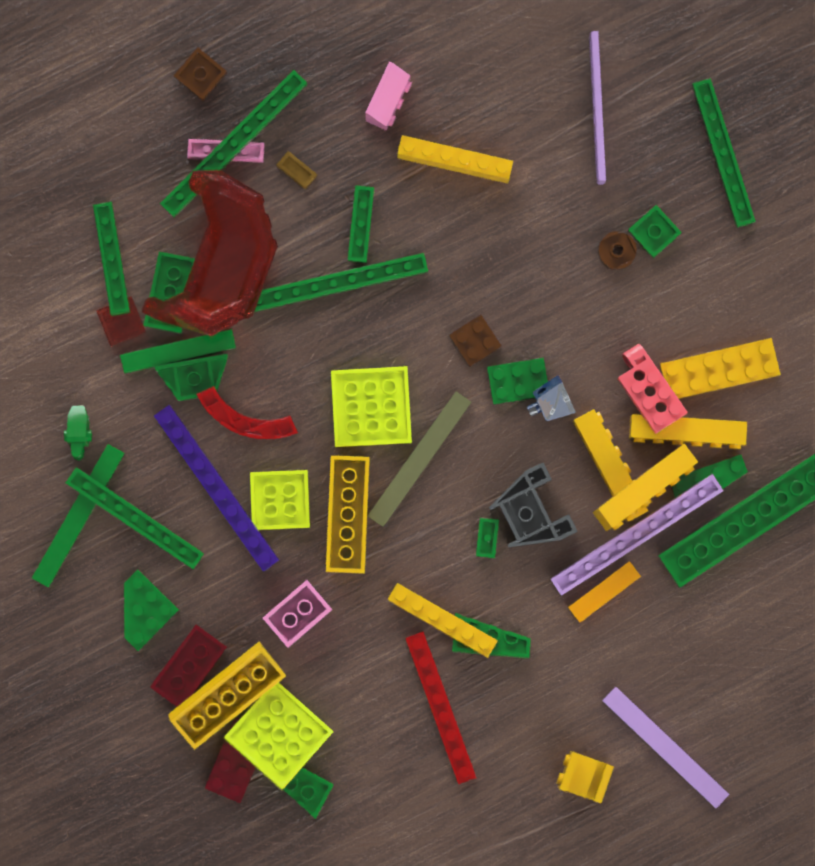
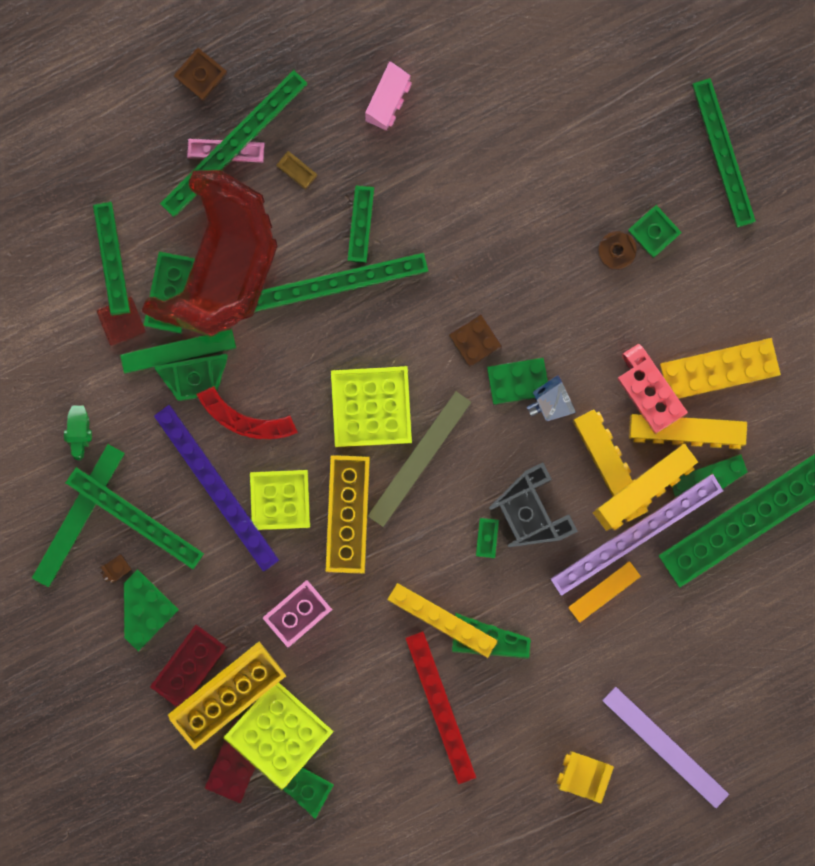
yellow brick [398,135,513,183] -> none
lavender tile [589,31,606,184] -> none
none -> reddish brown bracket [100,554,132,583]

